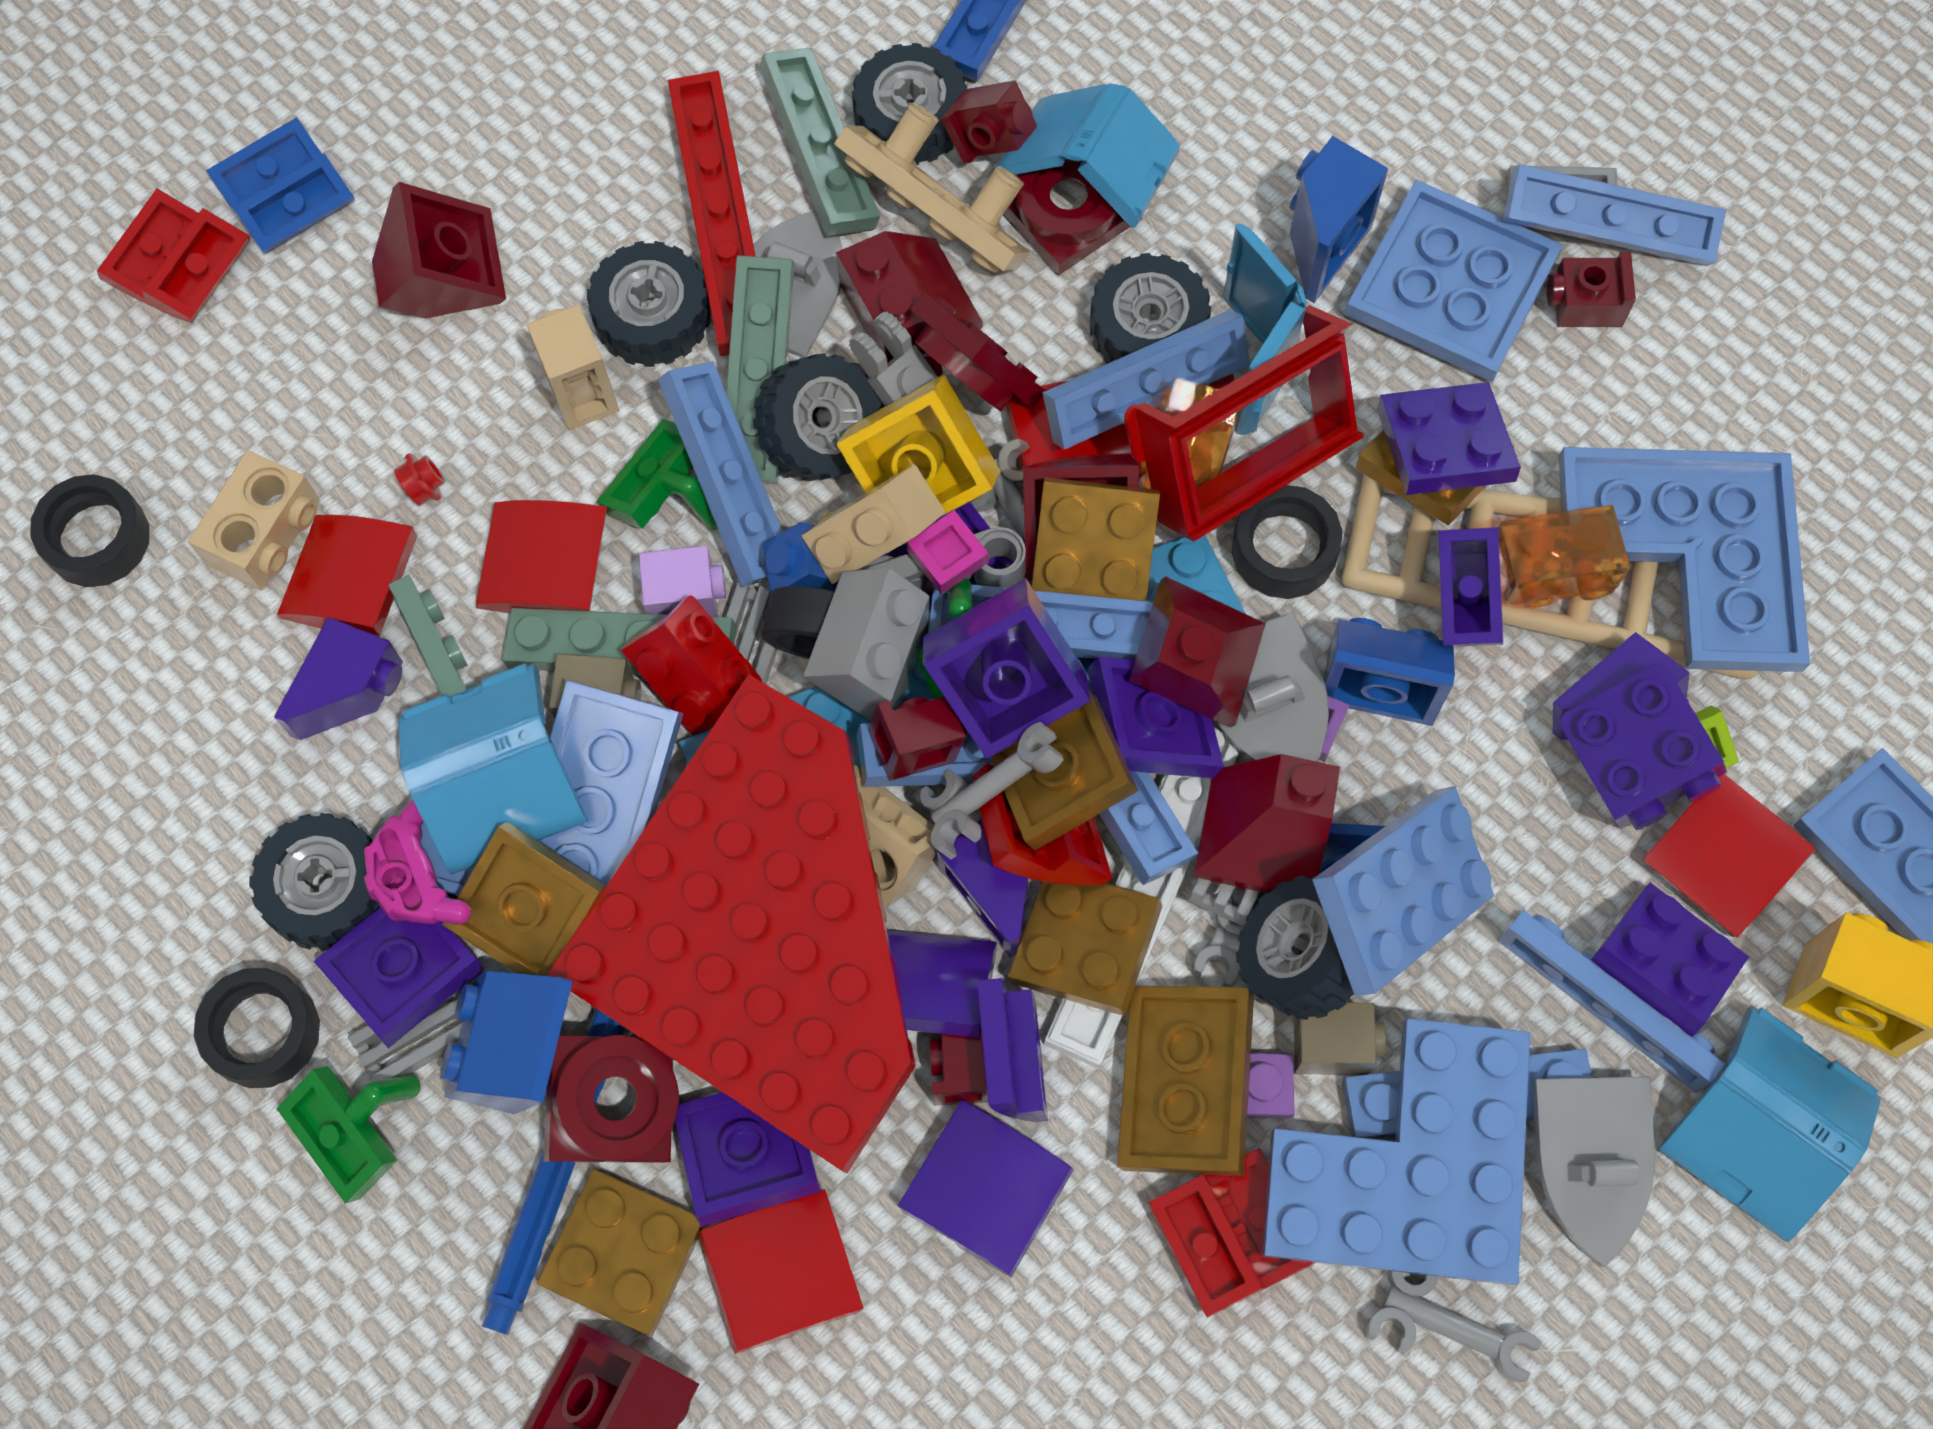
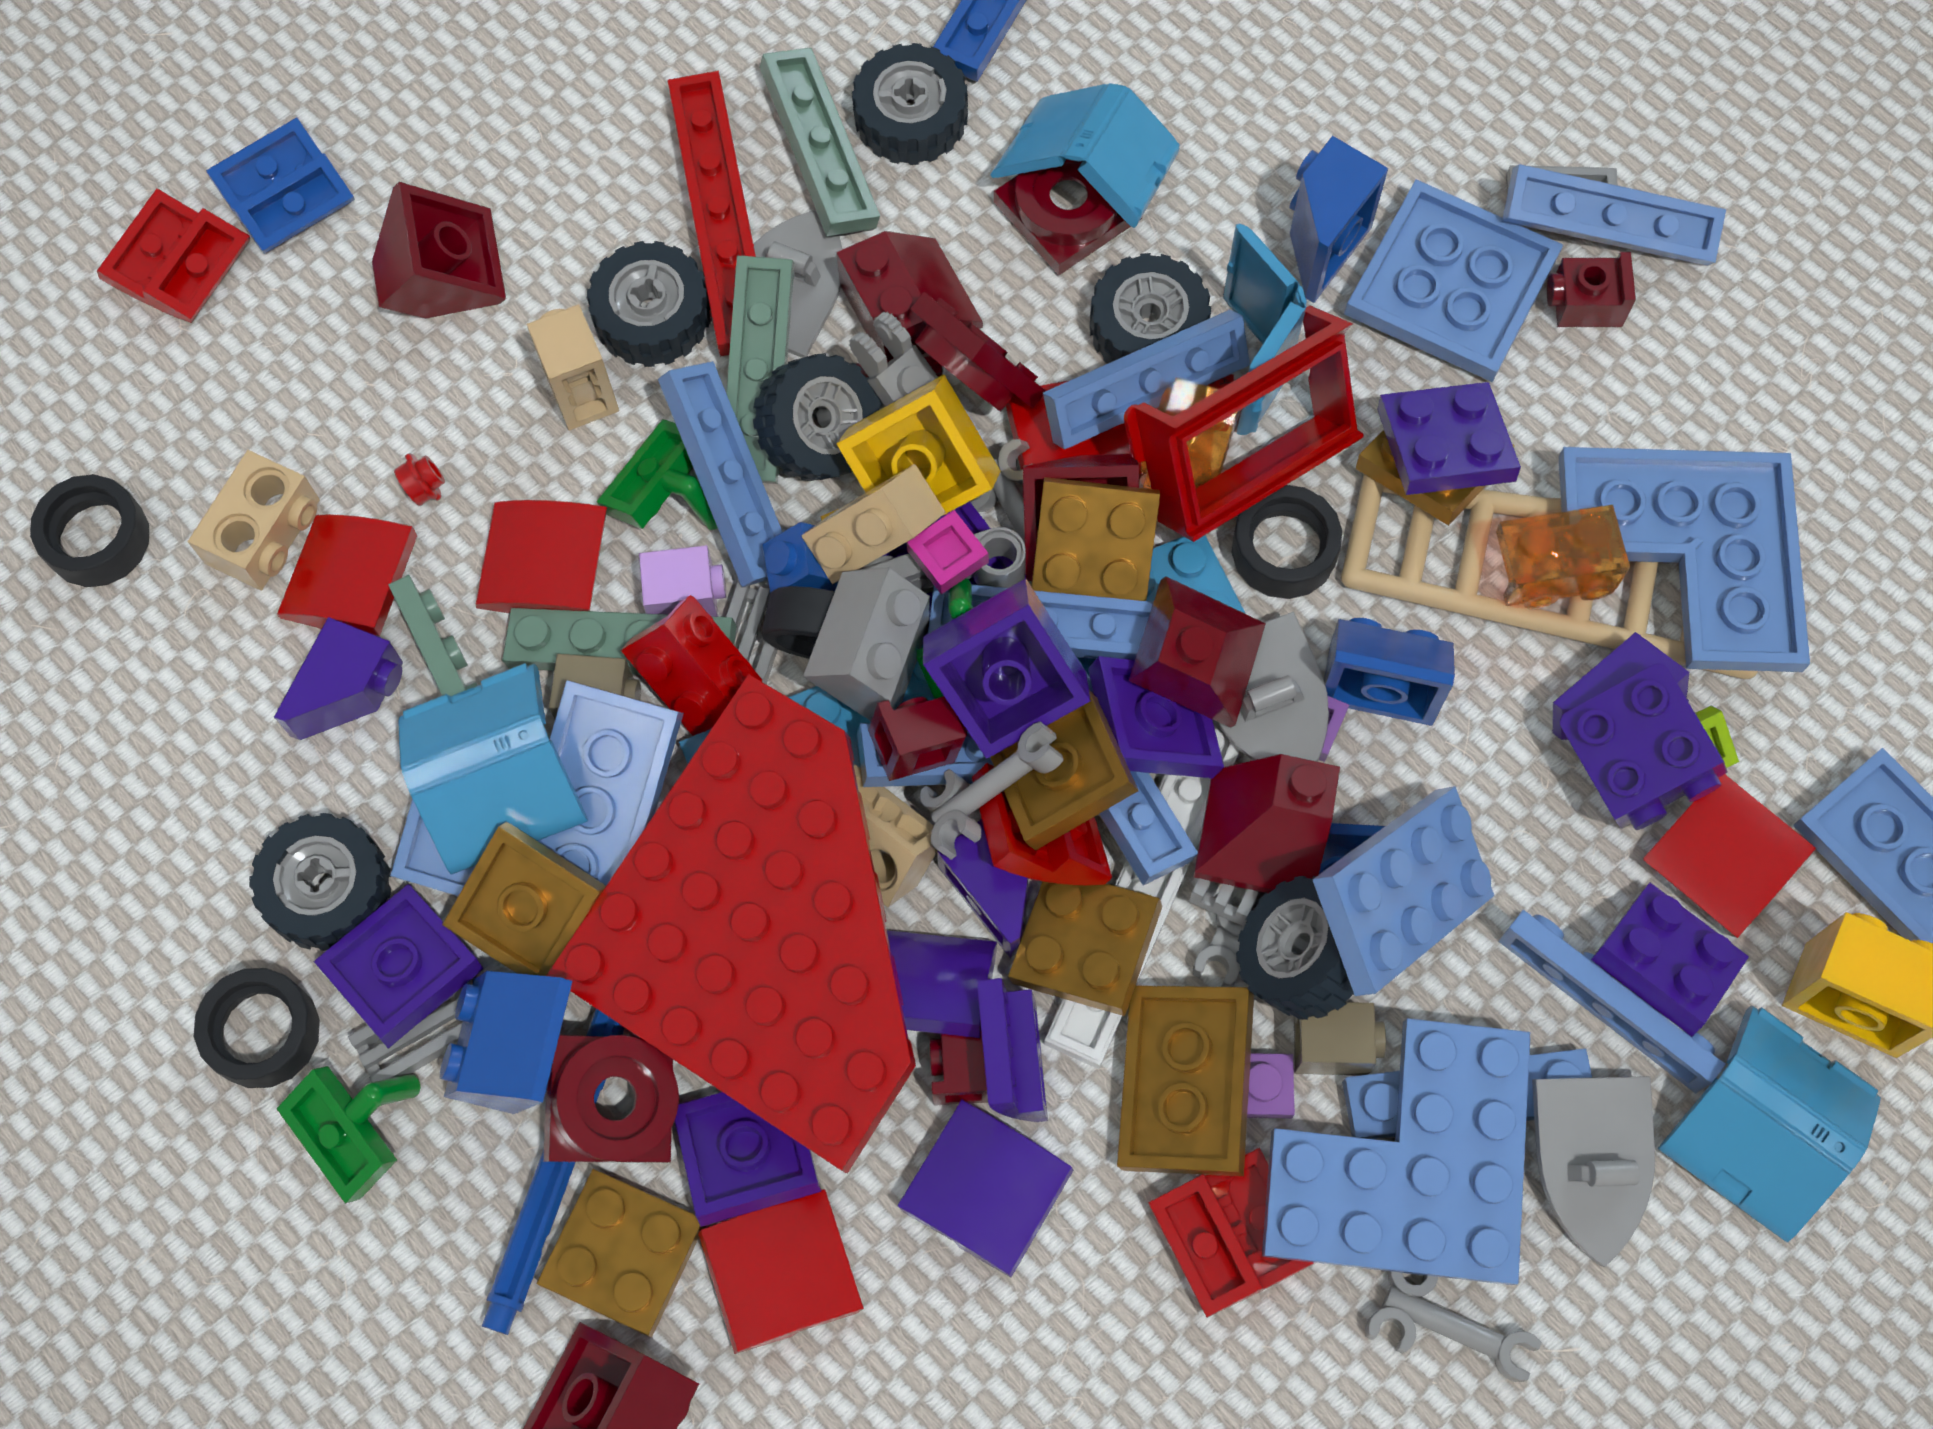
dark pink piece [364,799,472,924] -> none
tan plate [834,103,1030,273] -> none
dark red brick [941,80,1037,164] -> none
dark purple slope [1438,527,1503,647] -> none

